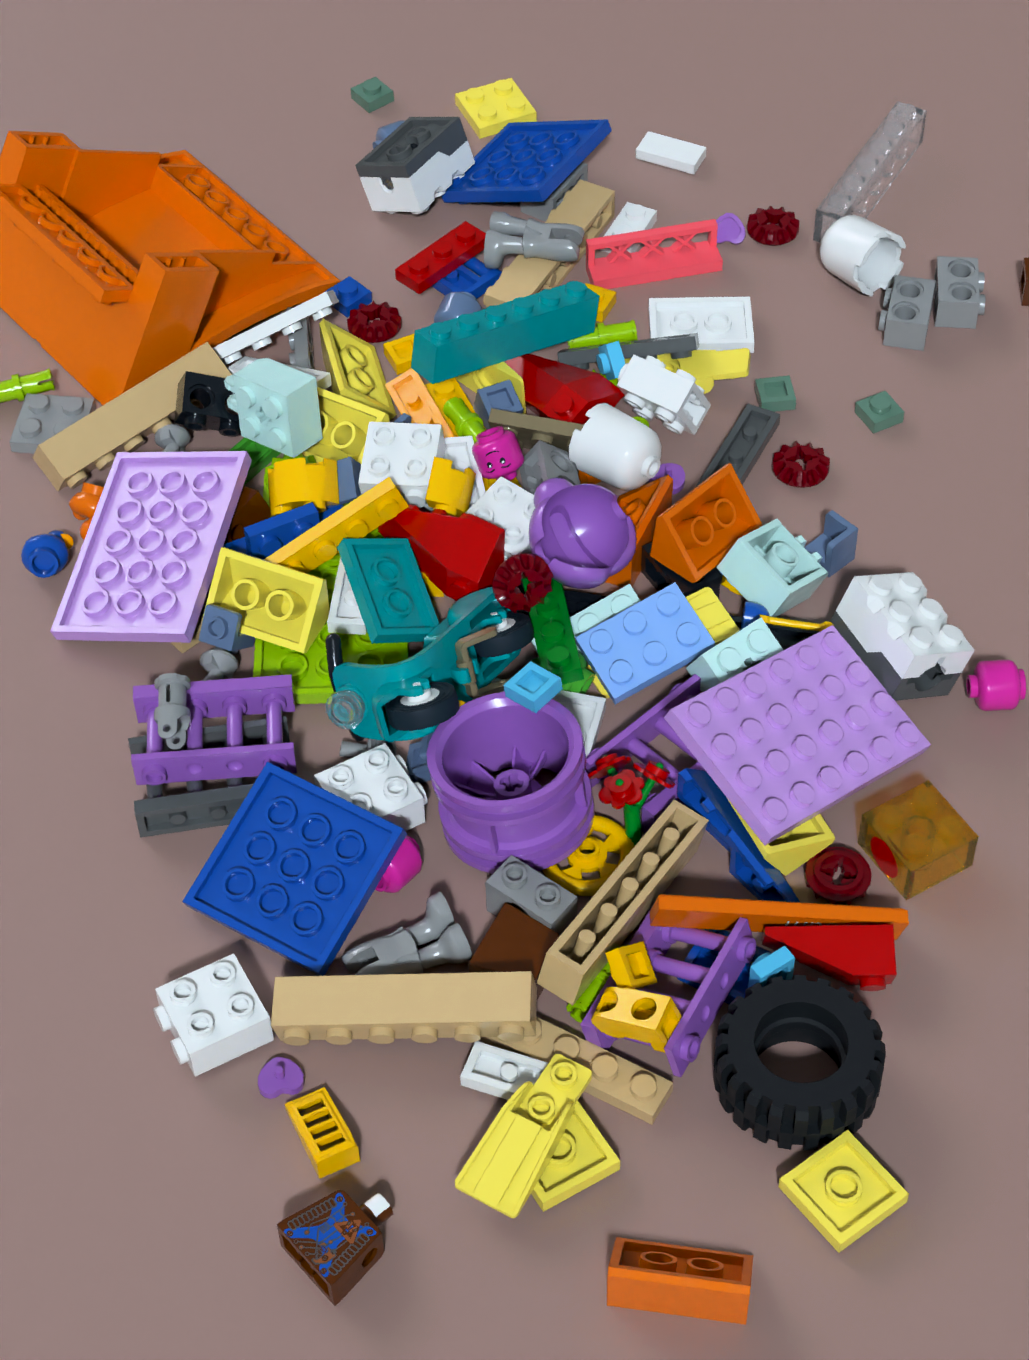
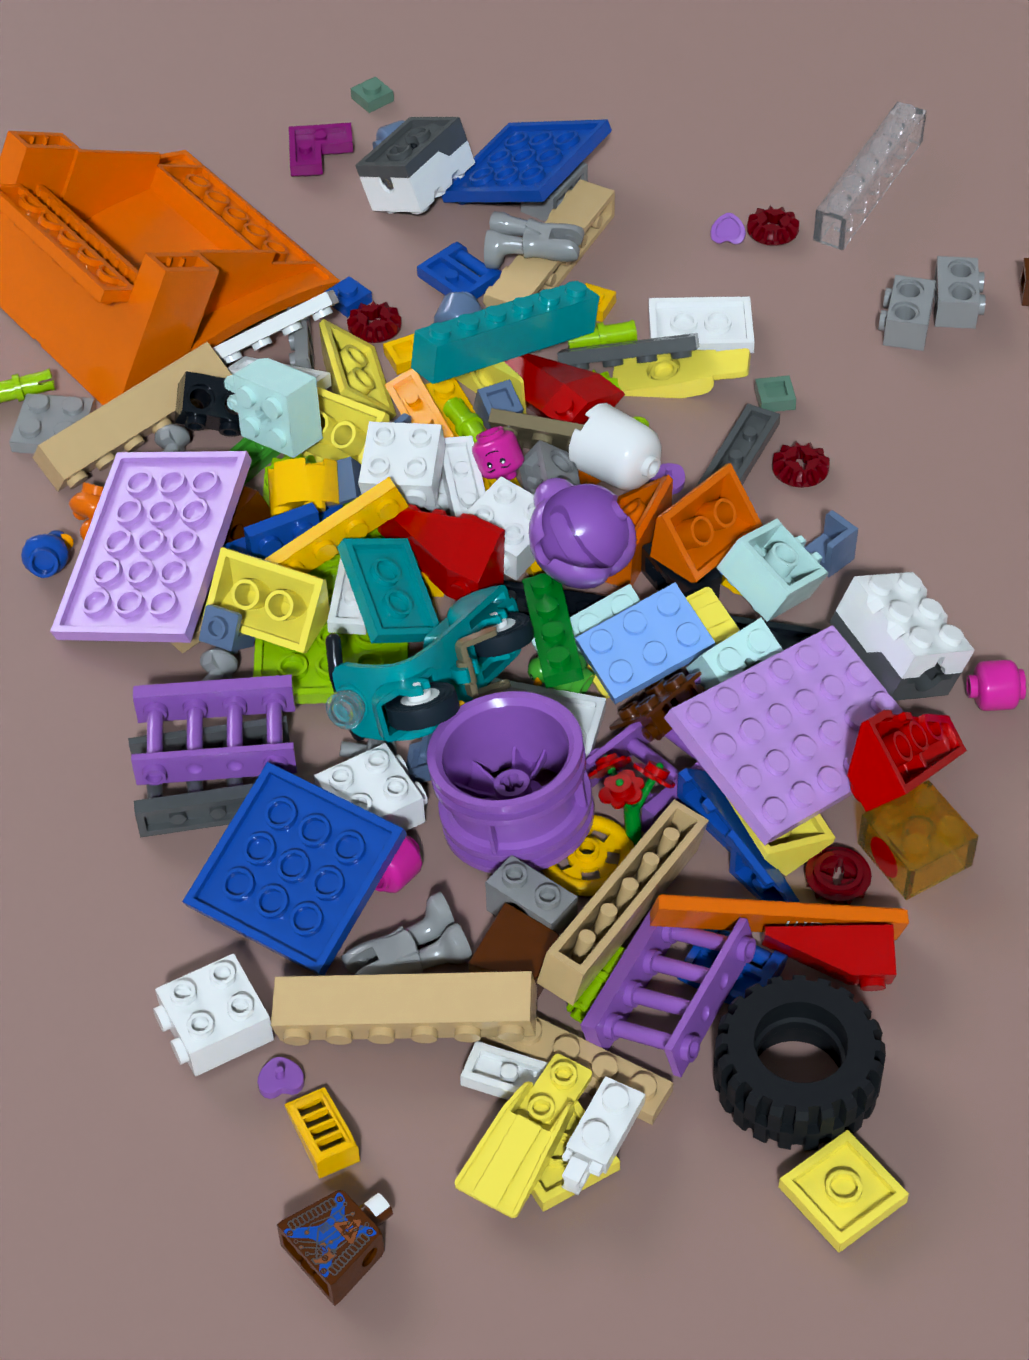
light grey piece [154,673,191,750] -> none
red plate [395,221,486,294] -> none
yellow cylinder [425,457,476,517] -> none
light yellow plate [455,78,537,139] -> none
dark red gear [492,553,554,613] -> none
medium azure plate [503,661,563,713] -> none
coral fence [586,219,723,289] -> none
yellow leg [591,986,682,1053] -> none
medium azure plate [596,341,626,380] -> none
white plate [600,202,657,253] -> none
yellow plate [605,941,657,990] -> none
orange slope [607,1237,753,1325] -> none
white brick [617,354,711,436] -> none
white tile [636,131,707,174] -> none
hinge [741,601,834,632] -> none
medium azure plate [748,946,795,988] -> none
white cylinder [820,215,906,296] -> none
sand green plate [855,391,905,434] -> none
none -> magenta plate [289,122,353,176]
none -> white hinge [562,1076,645,1196]
none -> reddish brown hinge [609,671,706,742]
none -> red wedge [847,710,967,812]

